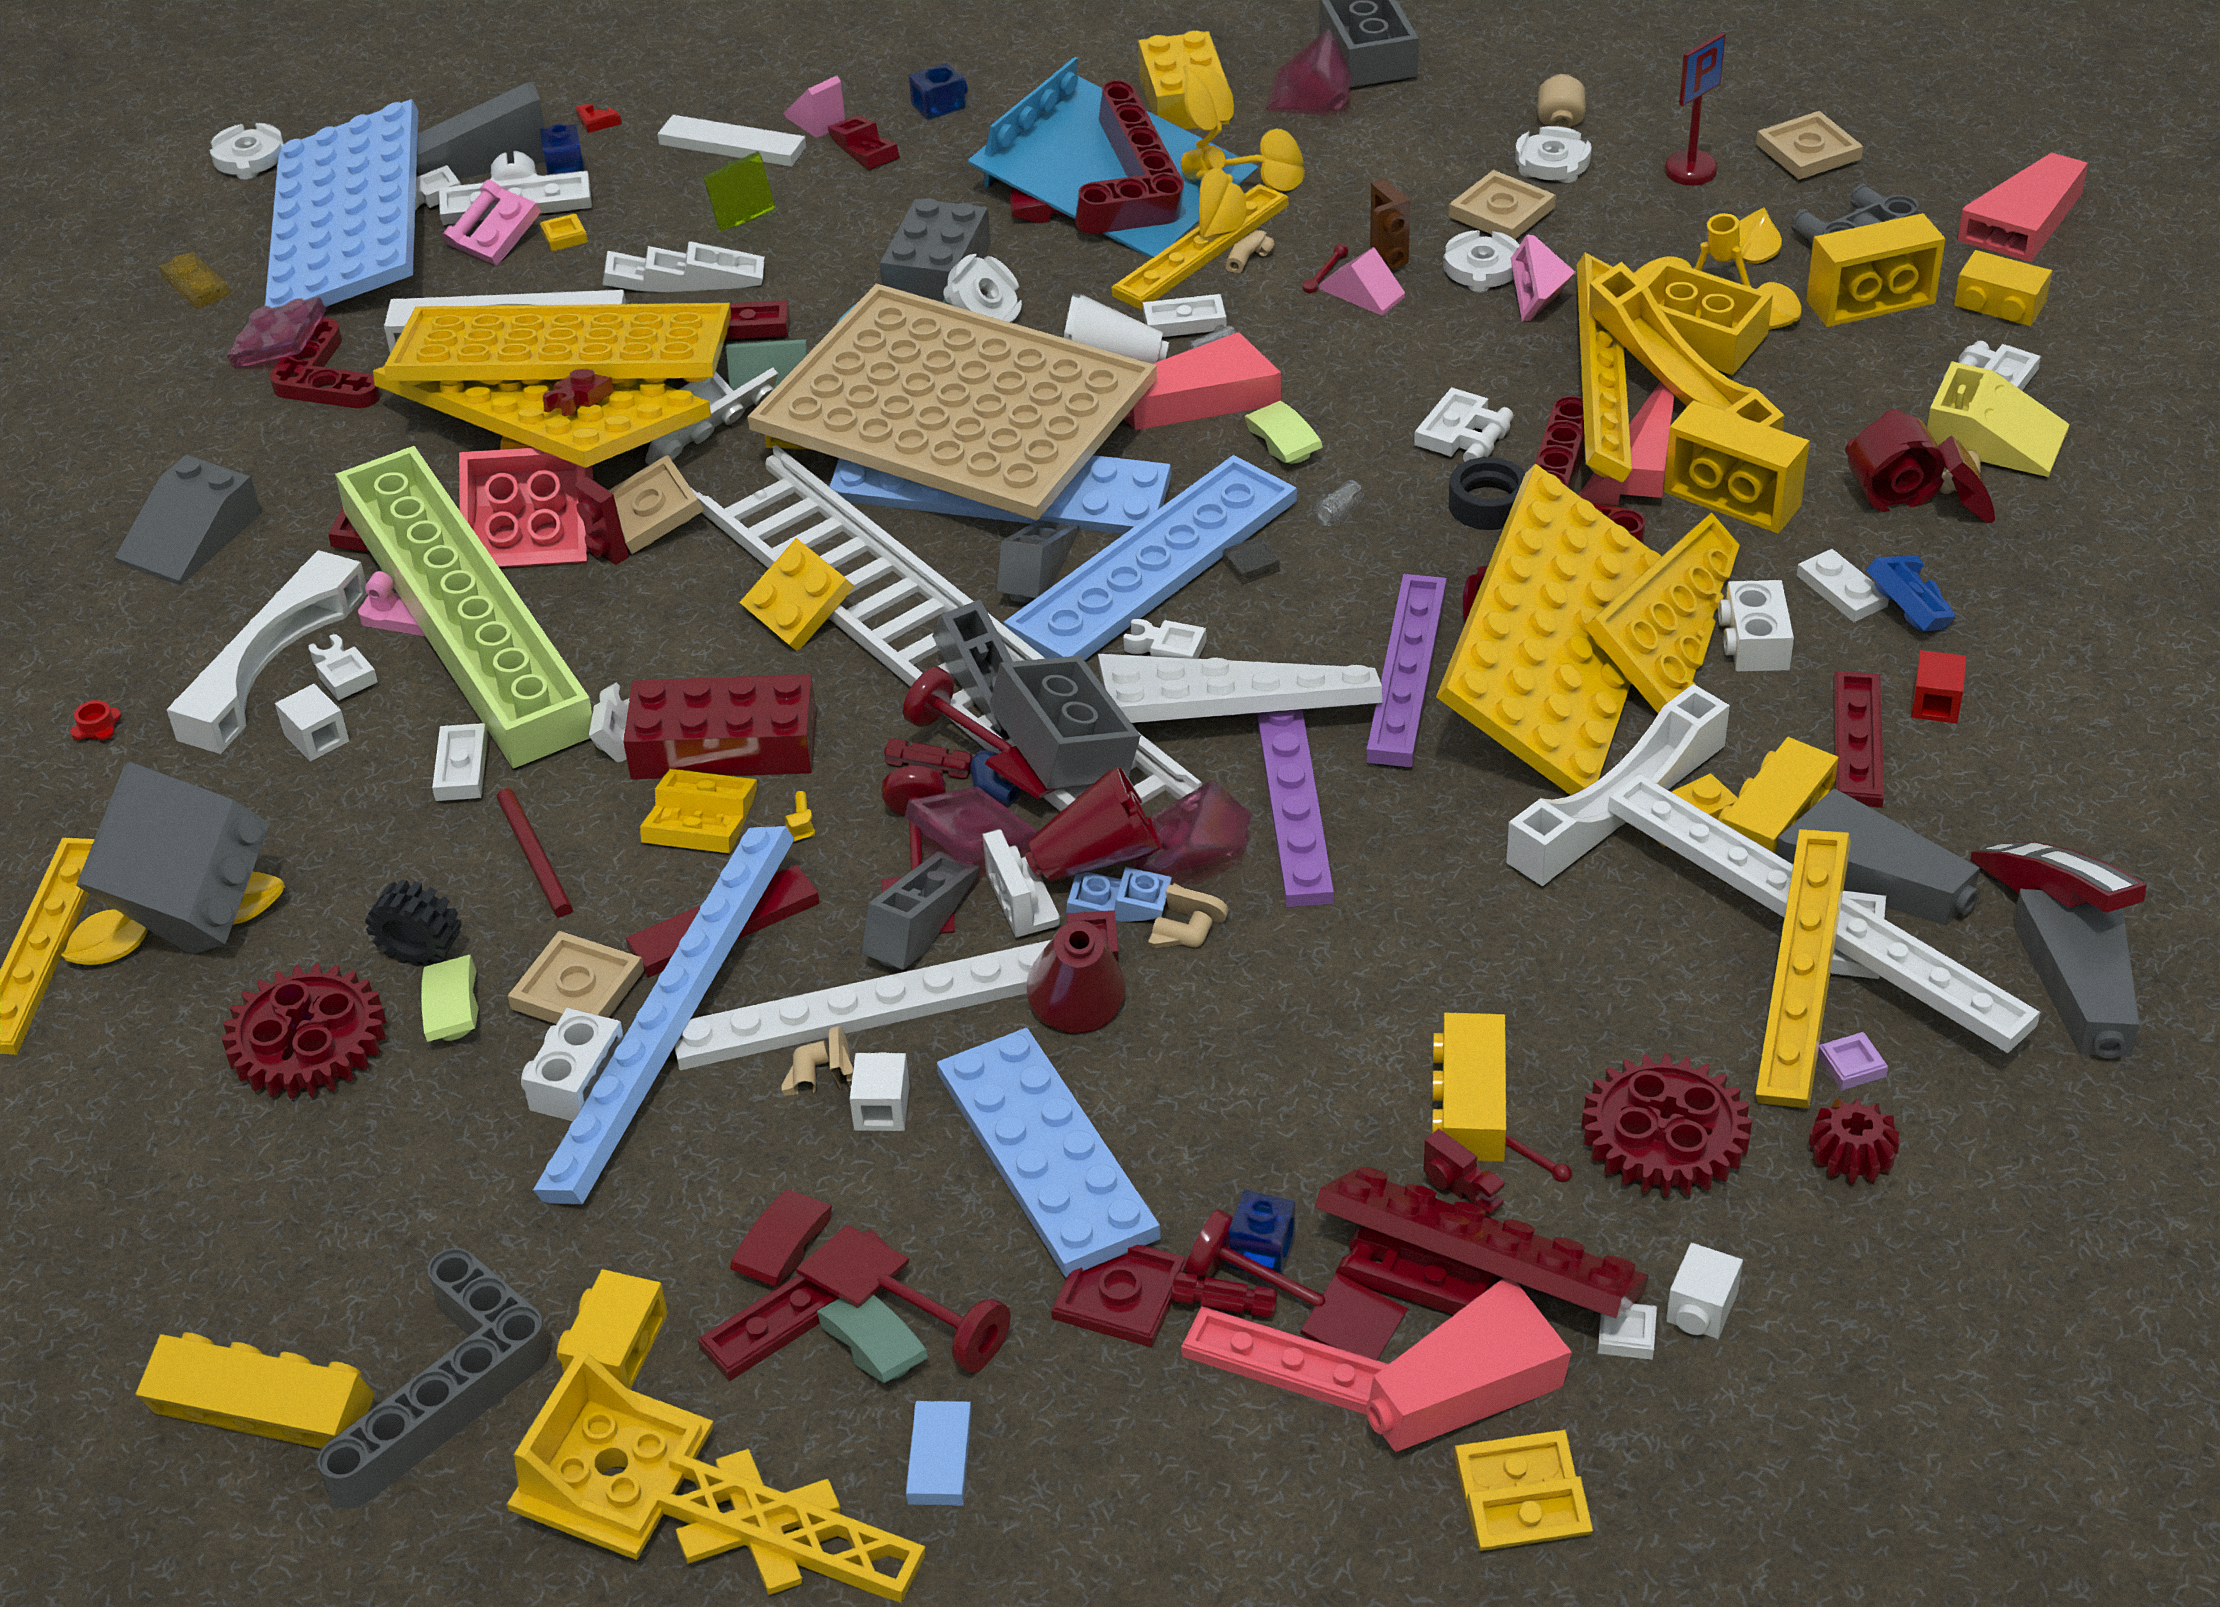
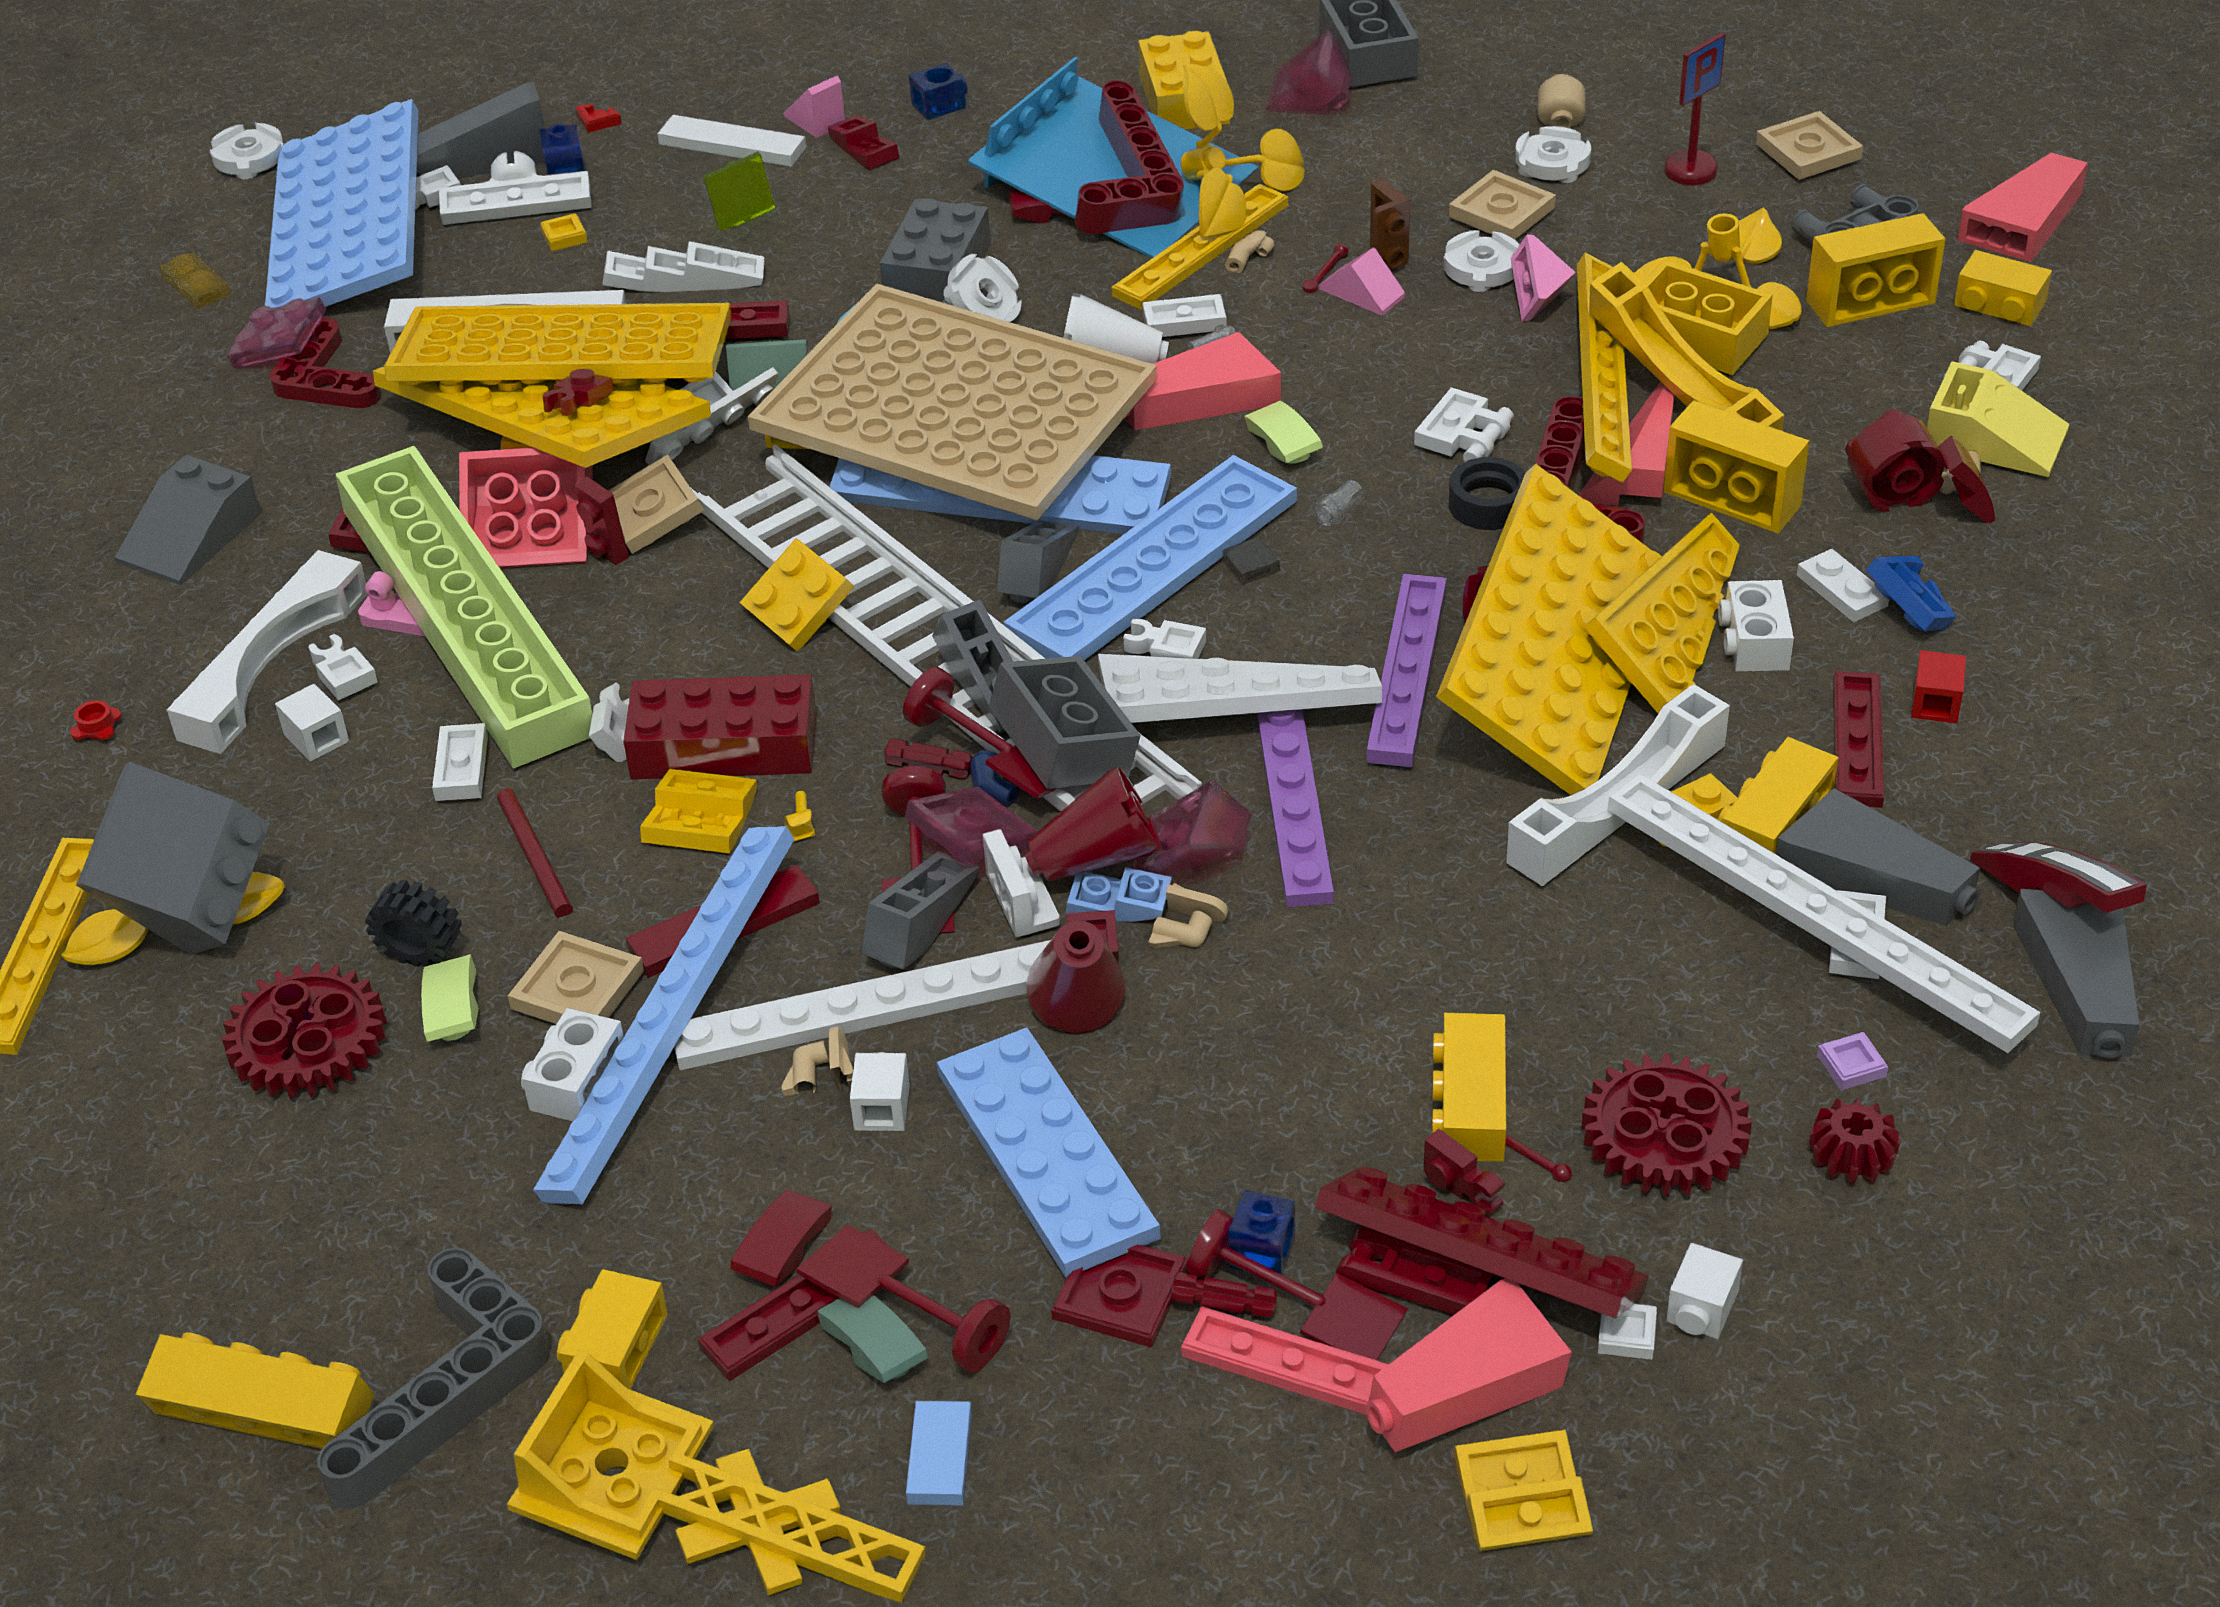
bright pink plate [442,179,541,265] -> none
yellow plate [1756,829,1851,1109] -> none

